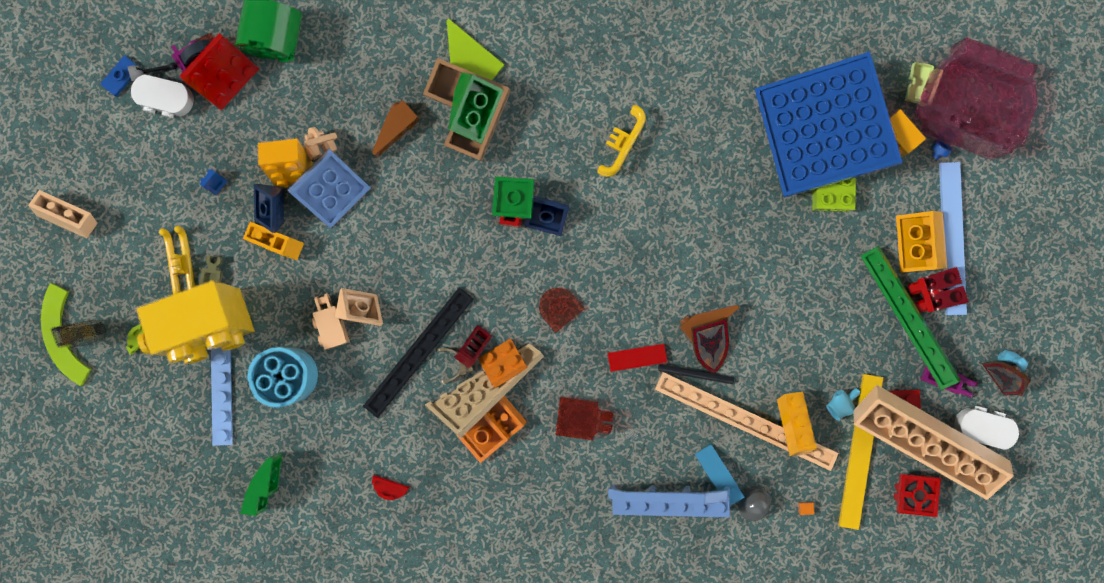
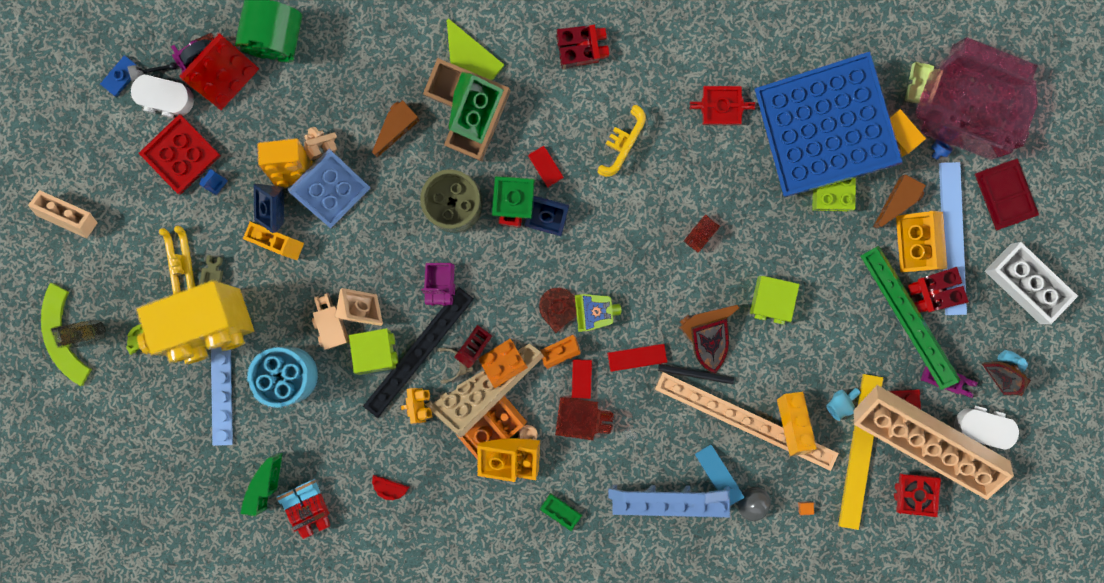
none -> red plate [138,114,221,195]
none -> hips [277,479,330,539]
none -> lime brick [349,328,398,375]
none -> light orange hips [401,388,432,424]
none -> olive brick [420,169,483,233]
none -> magenta piece [421,263,455,306]
none -> light orange slope [477,438,540,482]
none -> light nougat tile [519,425,538,440]
none -> red tile [528,145,564,188]
none -> green plate [539,493,582,531]
none -> orange hinge [540,334,581,369]
none -> dark red hips [556,24,610,70]
none -> red tile [572,359,592,399]
none -> torso [575,294,621,332]
none -> clear red hips [683,214,720,253]
none -> red plate [689,86,755,125]
none -> lime brick [750,276,799,325]
none -> dark orange slope [873,174,926,228]
none -> dark red piece [974,158,1039,231]
none -> white brick [985,242,1078,324]

